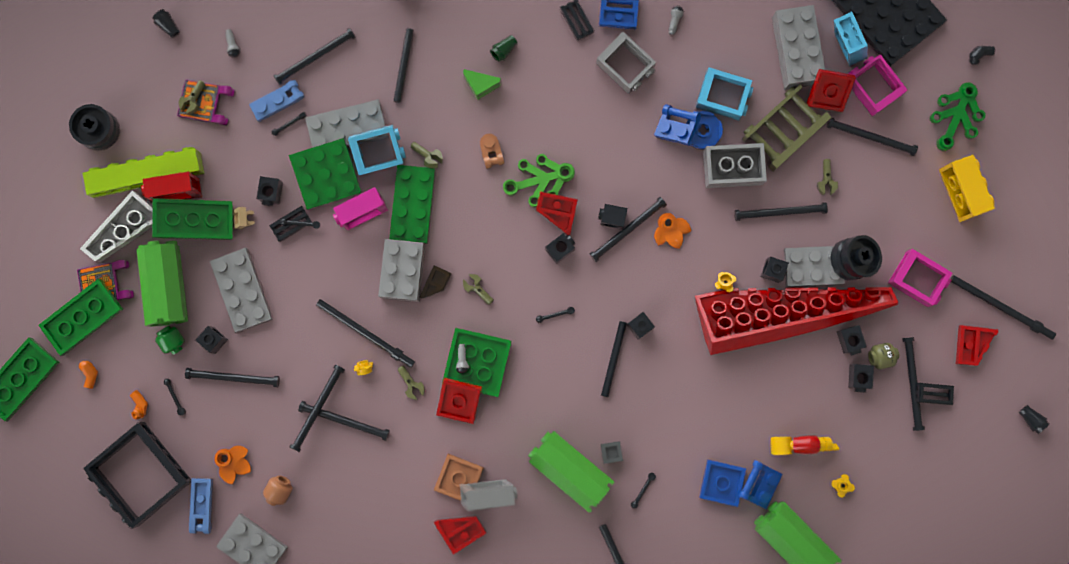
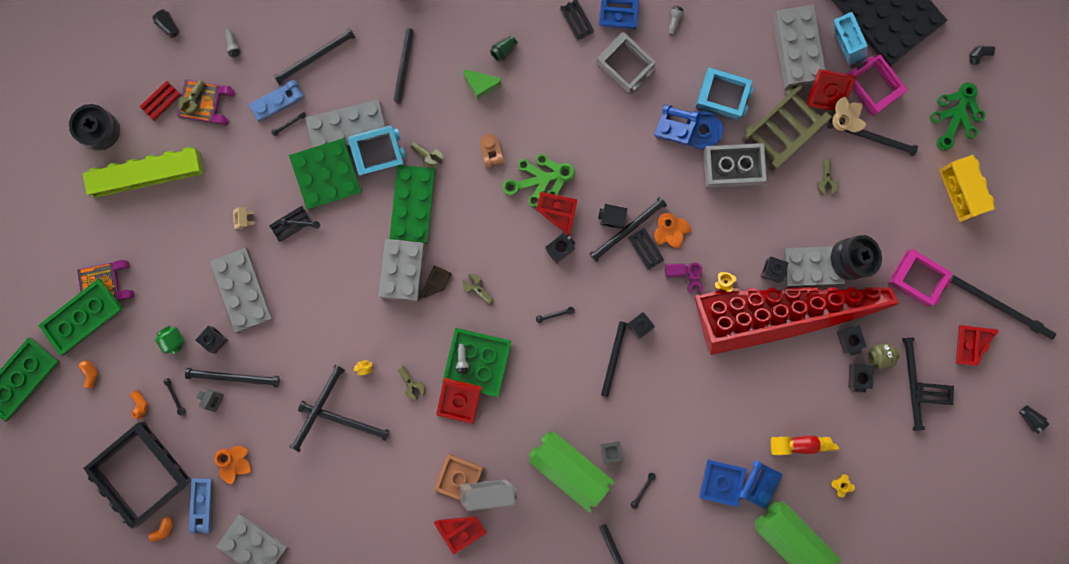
white wedge [80,191,152,262] -> none
bright green brick [137,241,188,327] -> none
red window [141,171,202,201] -> none
green plate [152,198,233,240] -> none
black brick [256,176,283,206] -> none
nougat head [263,475,293,506] -> none
black bar [316,299,415,368] -> none
dark pink window [333,187,388,230] -> none
black bar [734,202,828,221] -> none
none -> red tile [139,80,181,121]
none -> orange arm [149,517,174,542]
none -> dark grey tile [196,389,224,412]
none -> black tile [628,228,664,270]
none -> magenta bar [665,262,703,293]
none -> tan plate [832,97,866,132]

